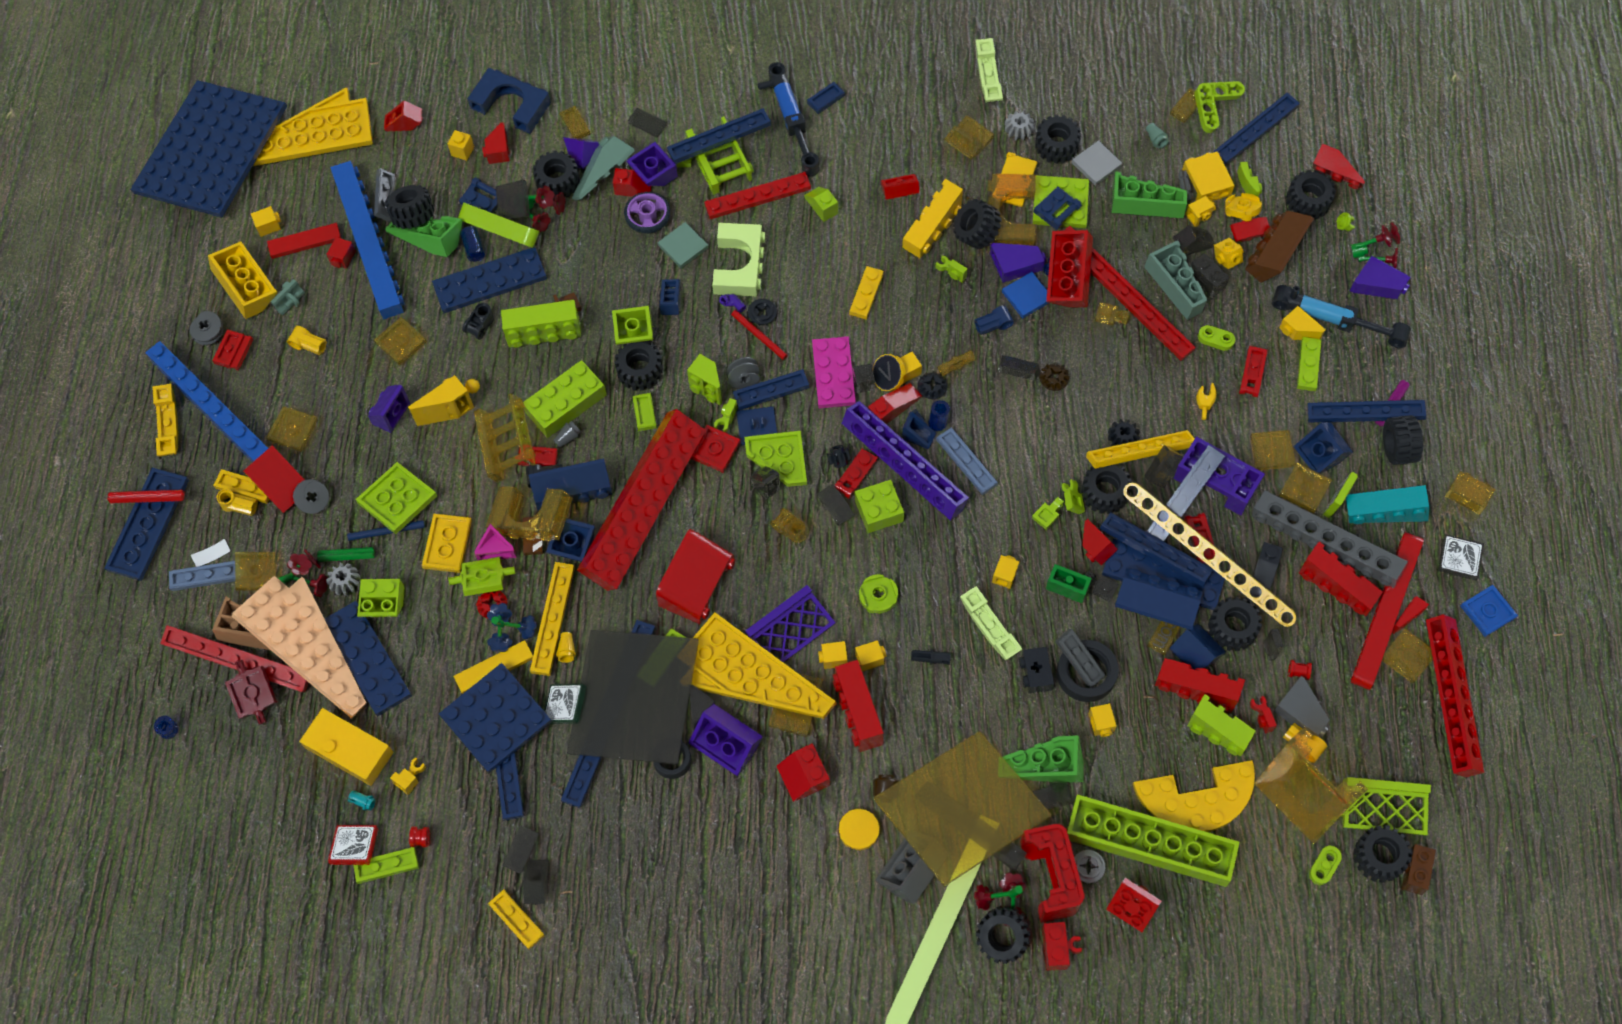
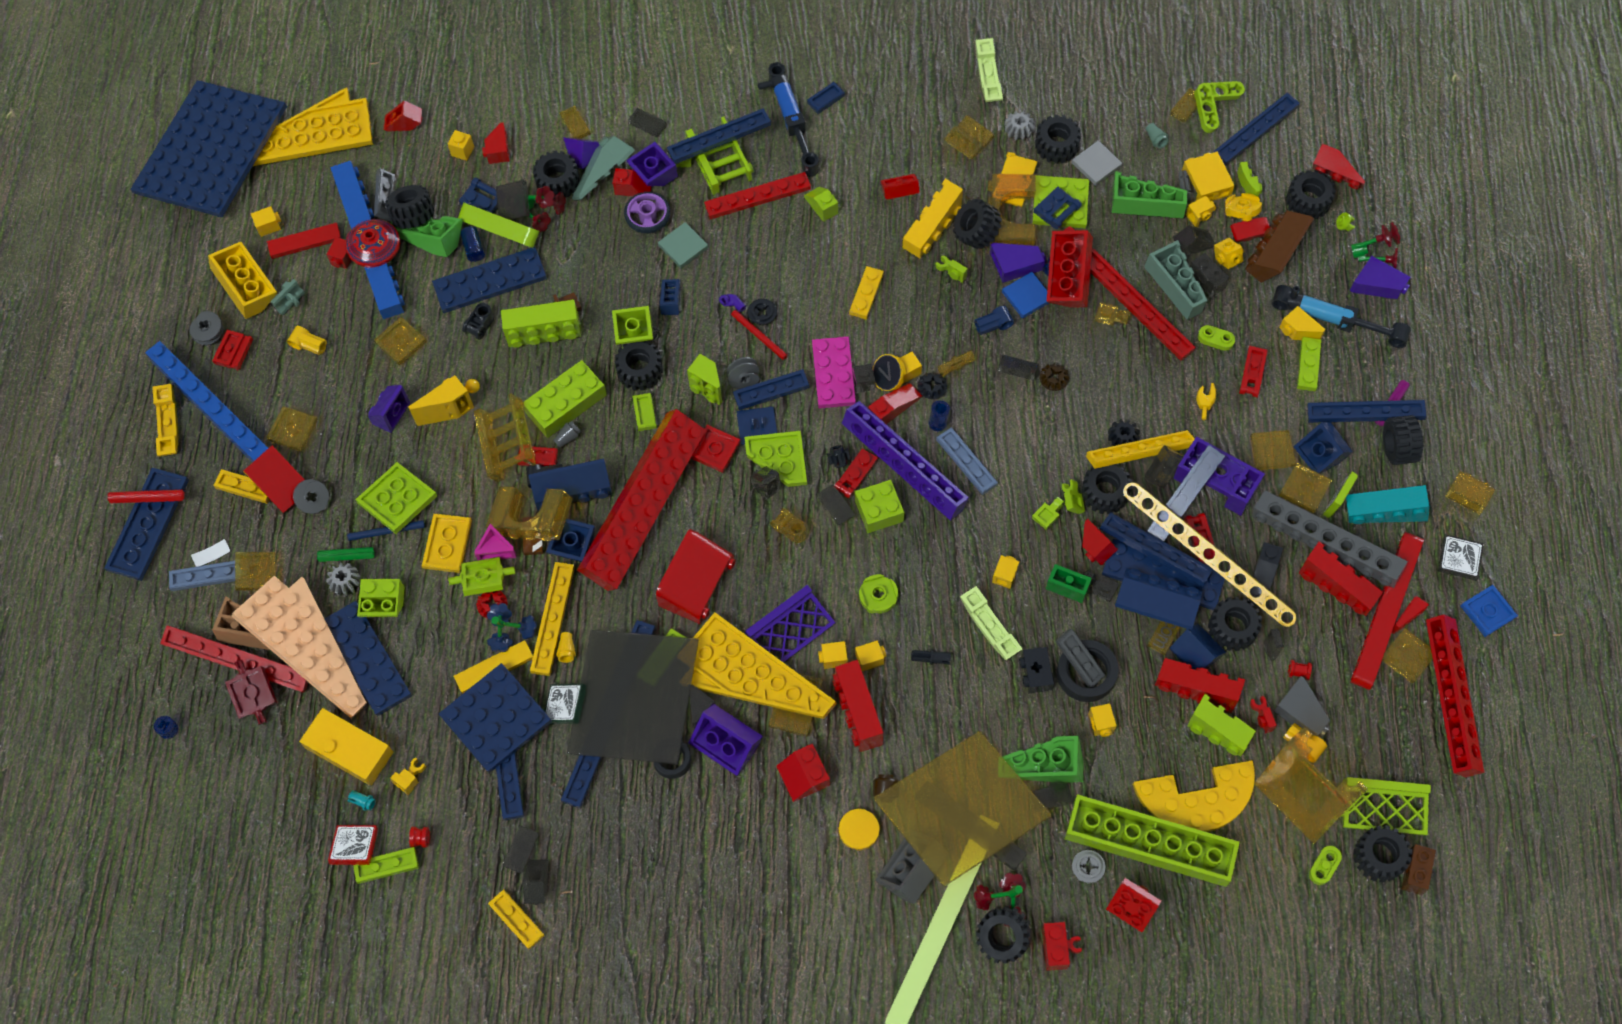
yellow piece [216,489,258,516] -> none
dark red plant [278,549,328,598] -> none
dark blue arch [467,68,551,134] -> none
yellowish green arch [712,223,765,296] -> none
lime plate [714,398,738,433] -> none
dark blue slope [902,409,936,449] -> none
red windscreen [1020,824,1084,923] -> none
none -> dish [345,219,400,268]

